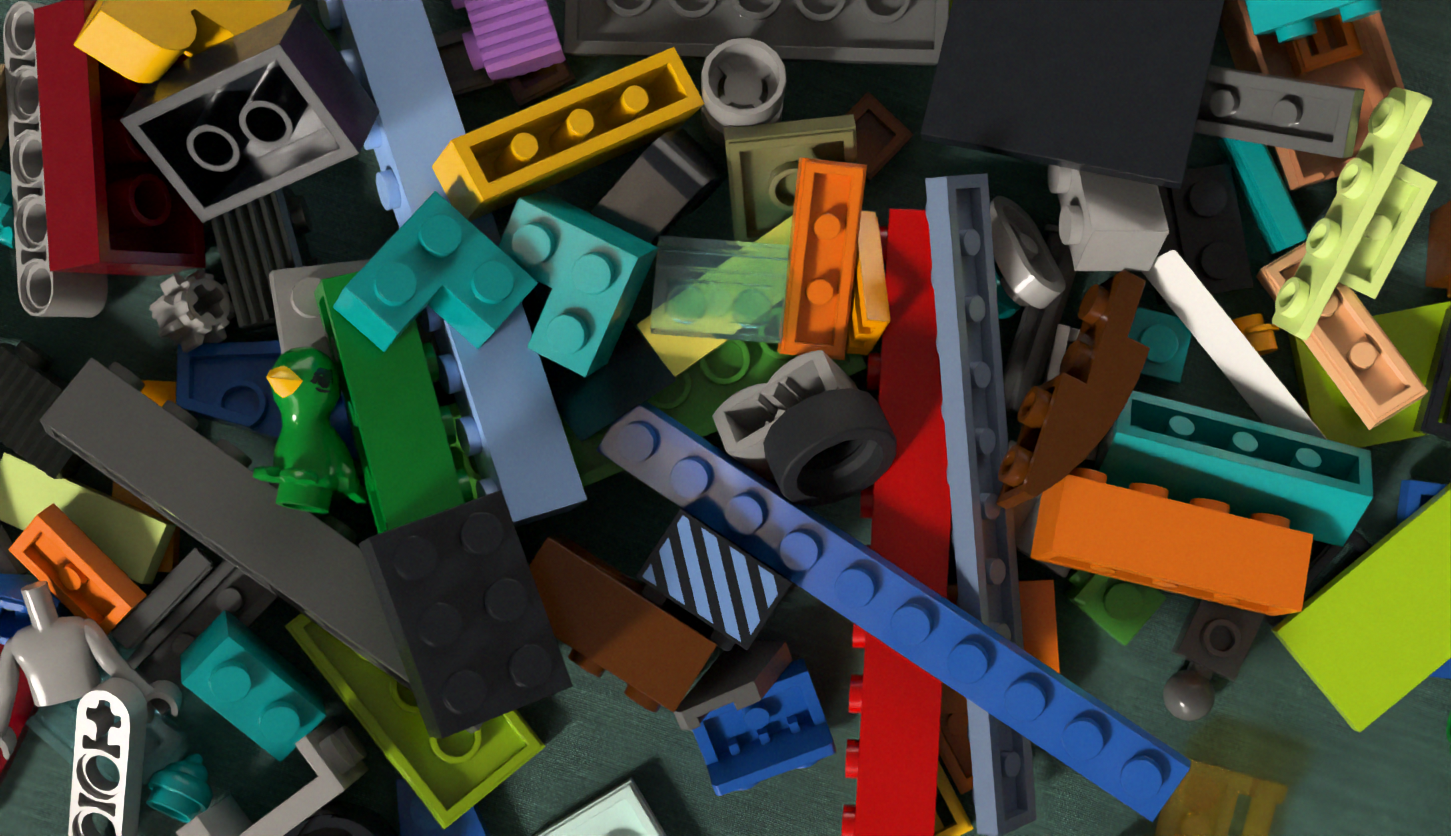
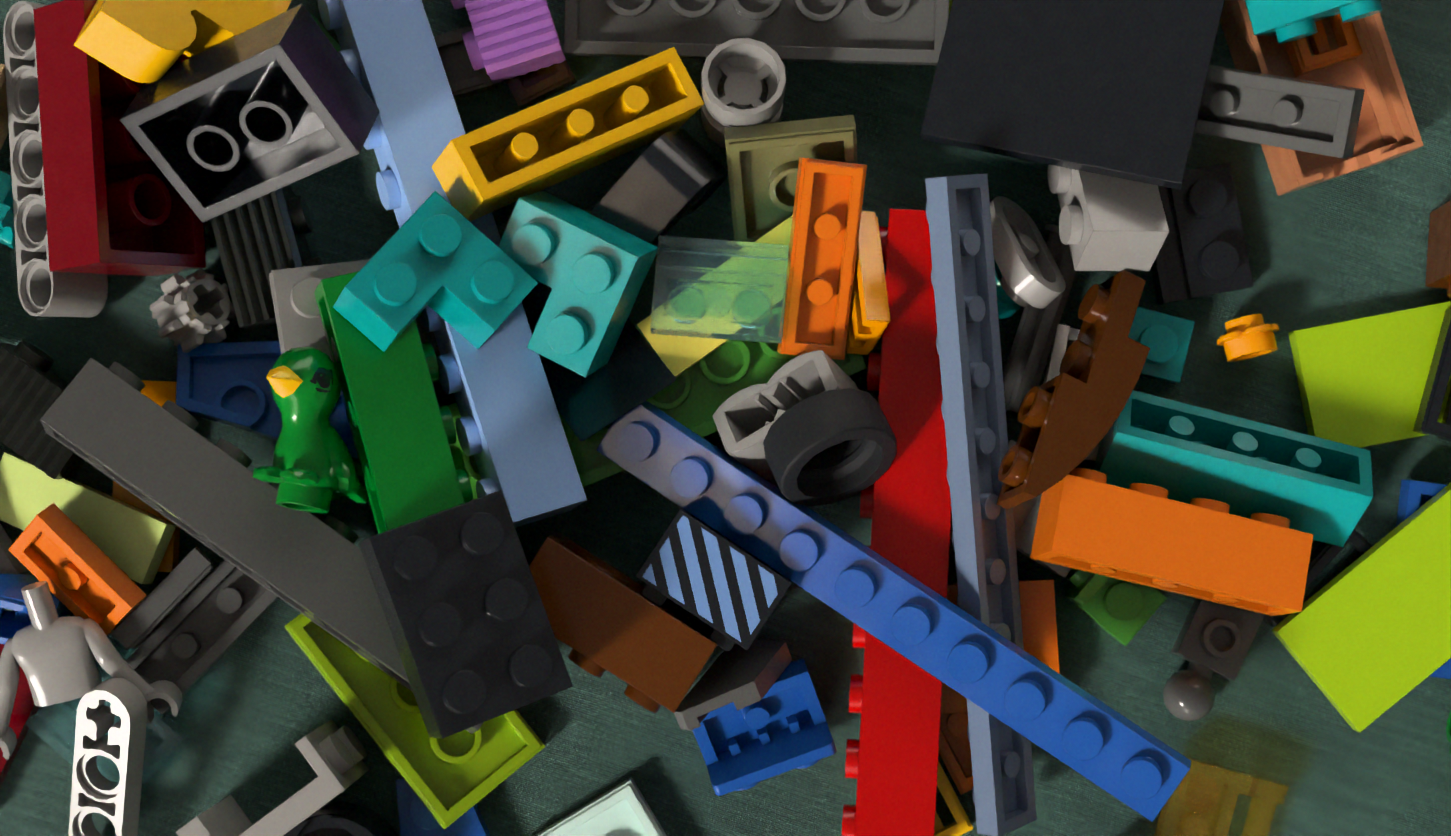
teal plate [146,753,213,823] -> none
teal brick [180,609,326,763] -> none
reddish brown tile [846,92,913,183] -> none
white sticker [1142,250,1327,439] -> none
teal tile [1216,137,1309,255] -> none
light nougat tile [1256,242,1428,430] -> none
yellowish green bracket [1271,87,1437,340] -> none

